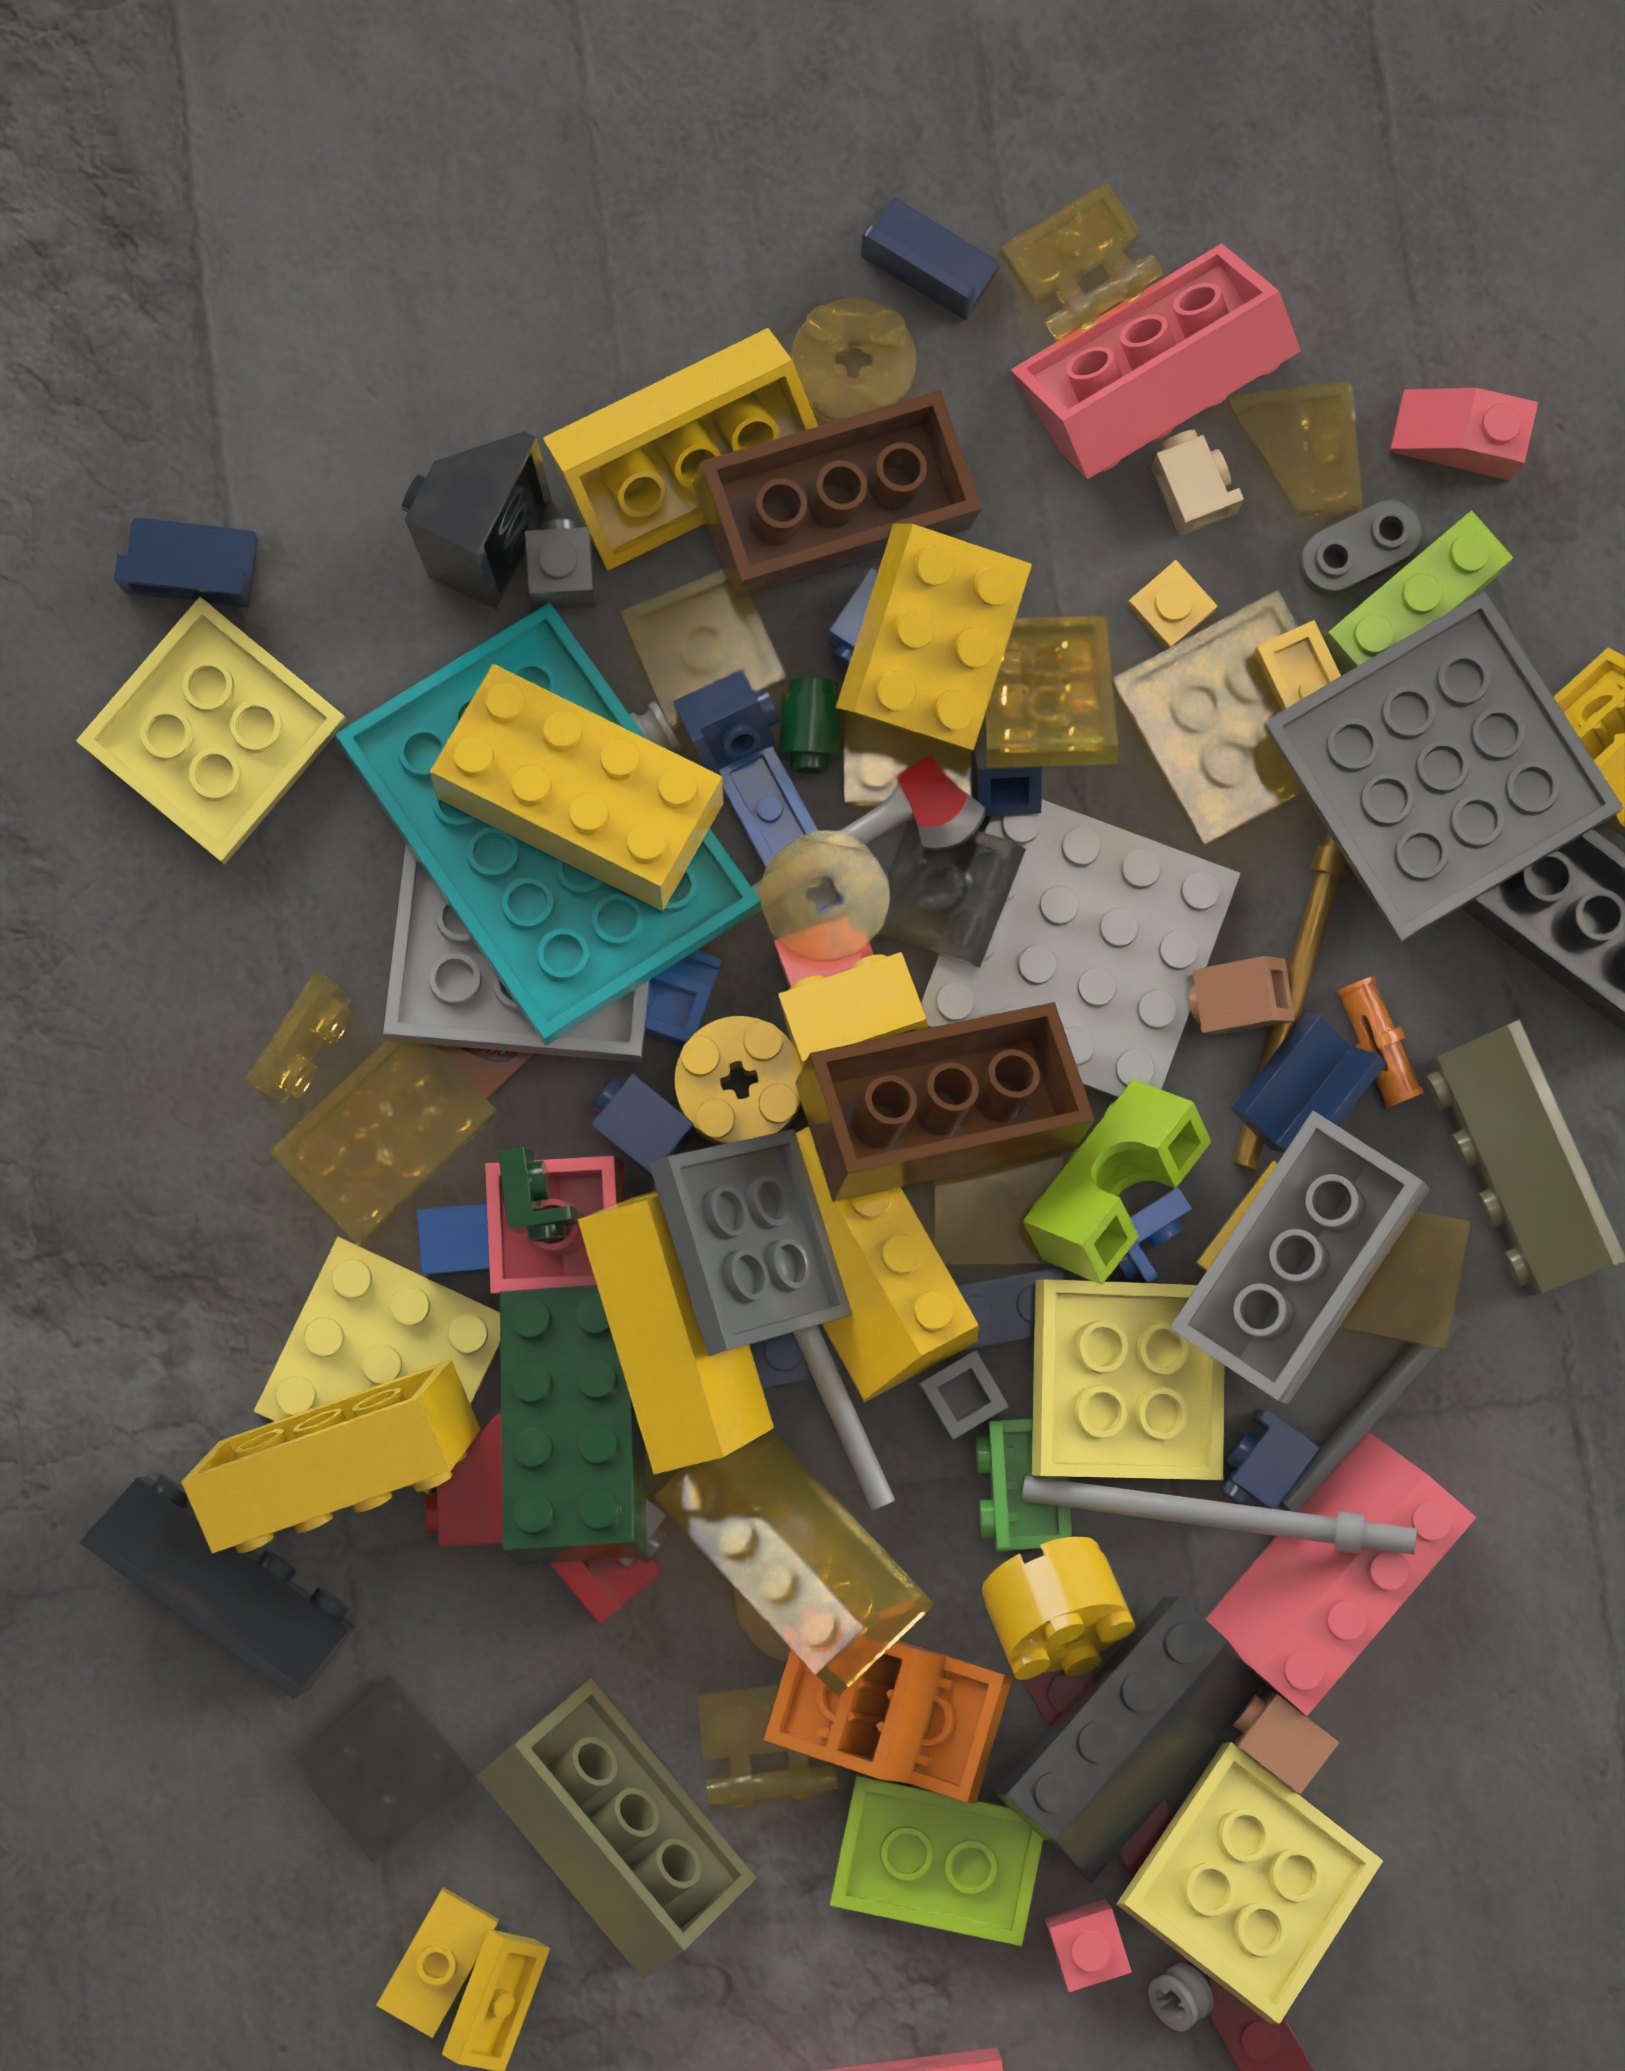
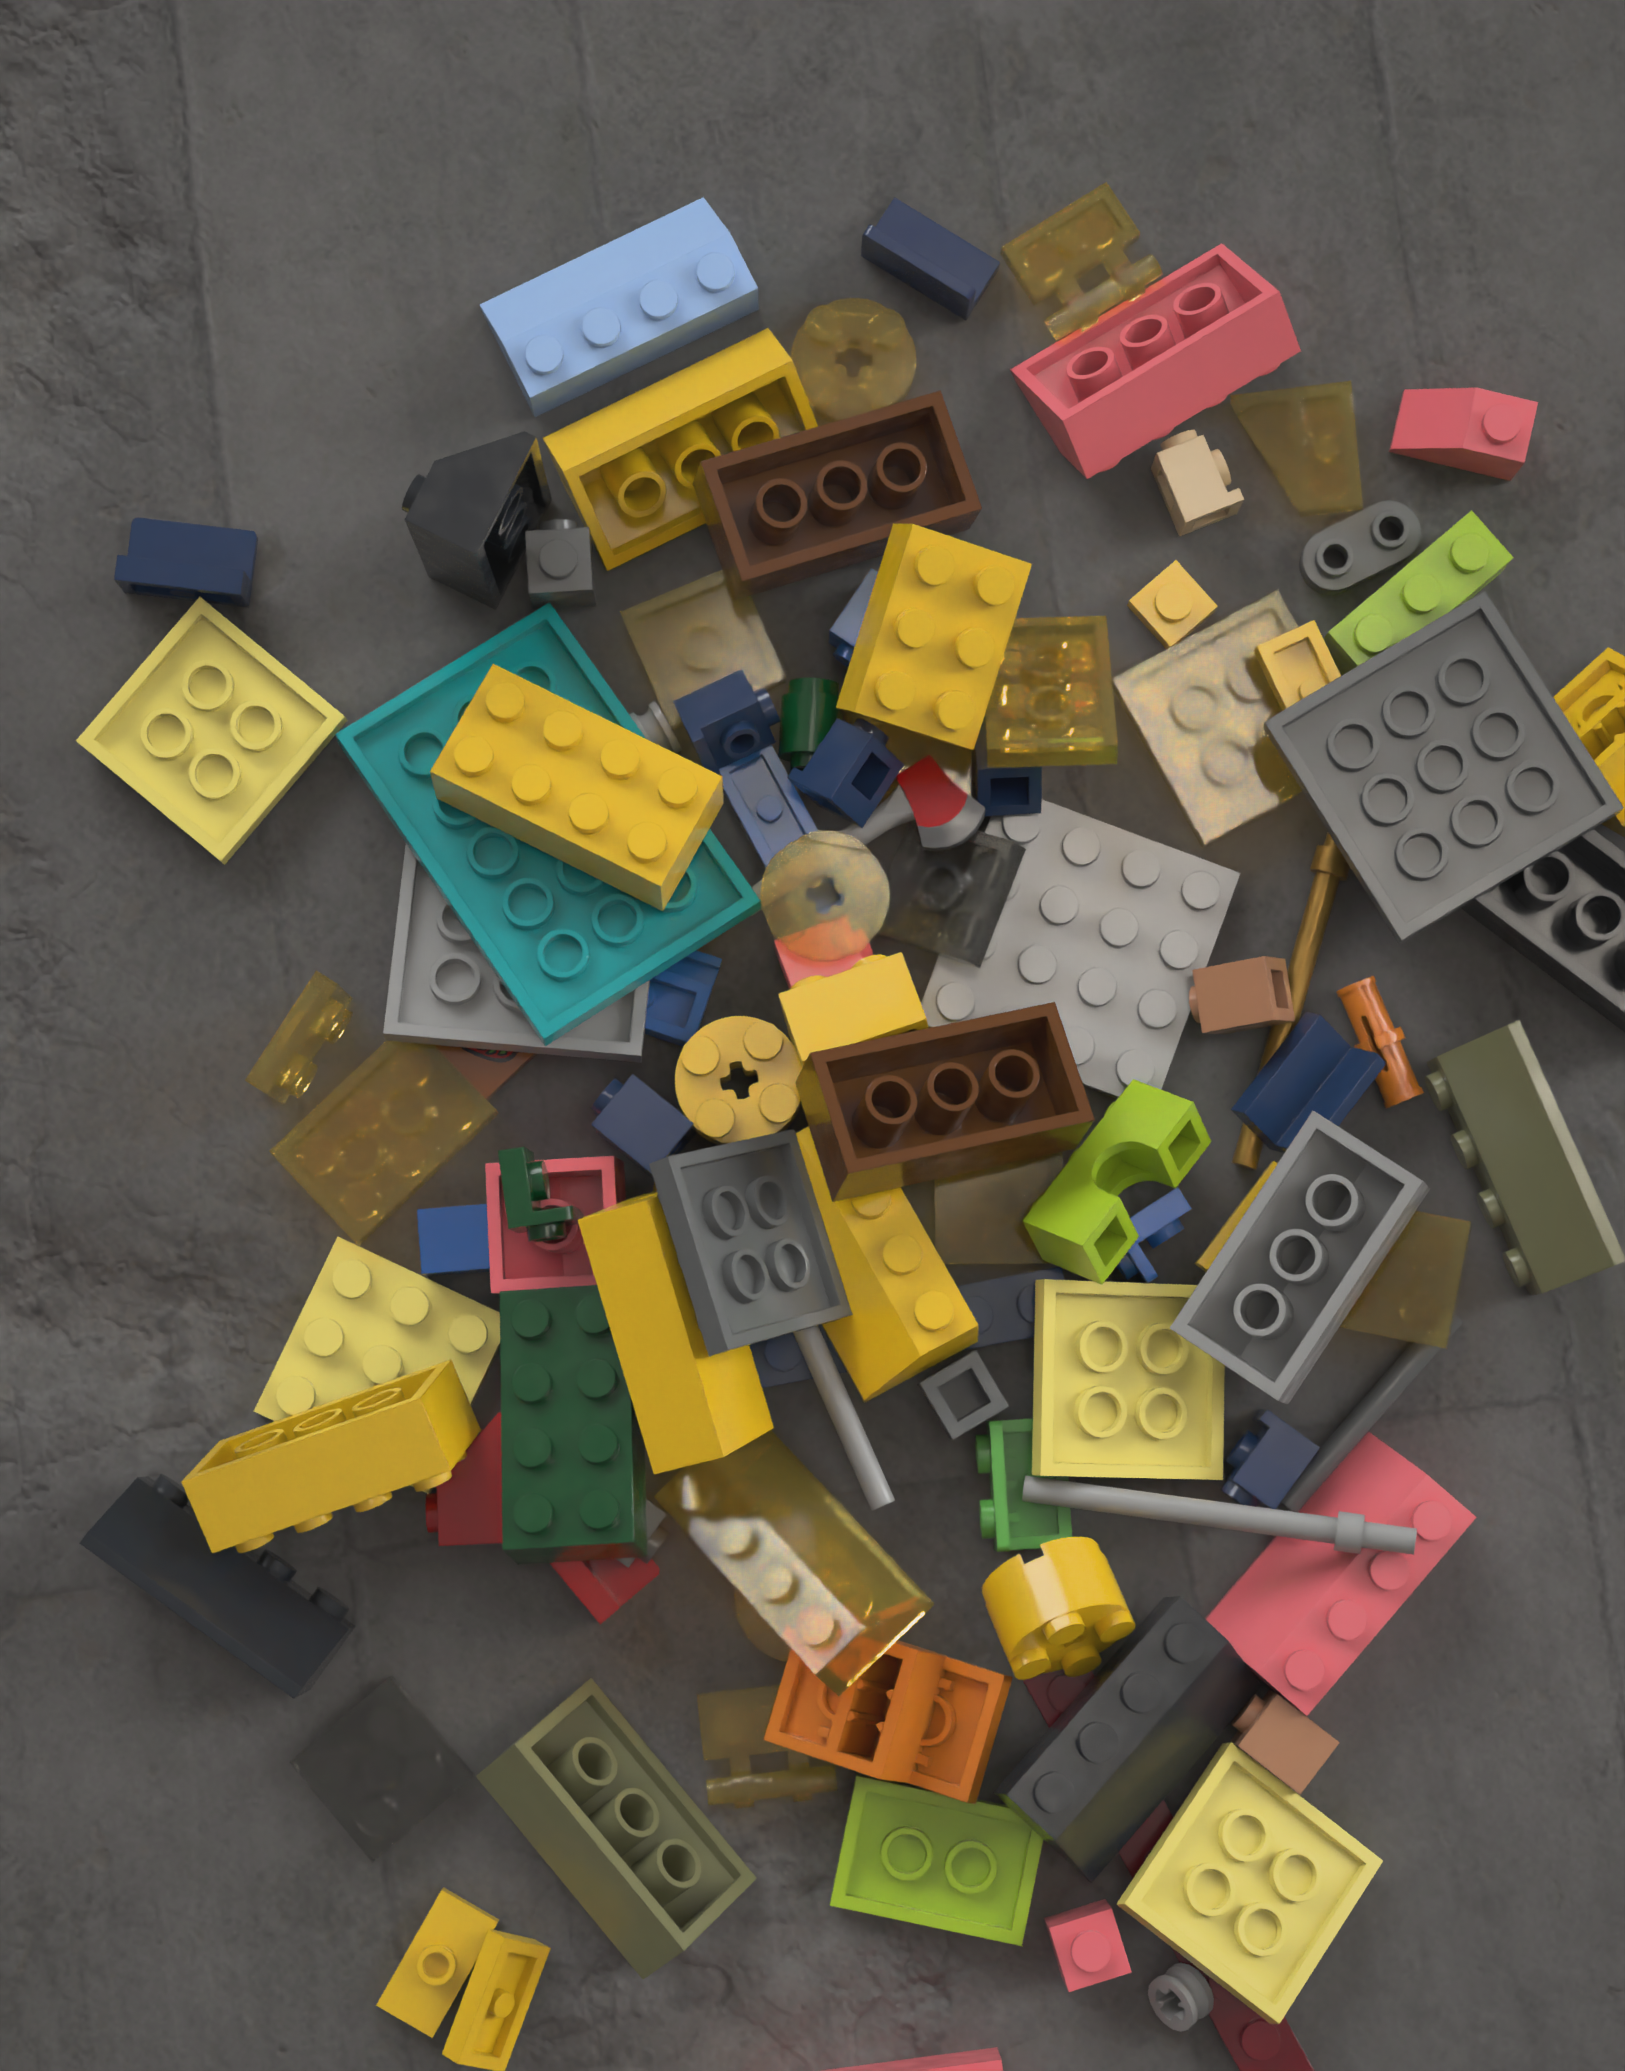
none -> light blue slope [480,197,759,417]
none -> dark blue brick [787,718,904,828]

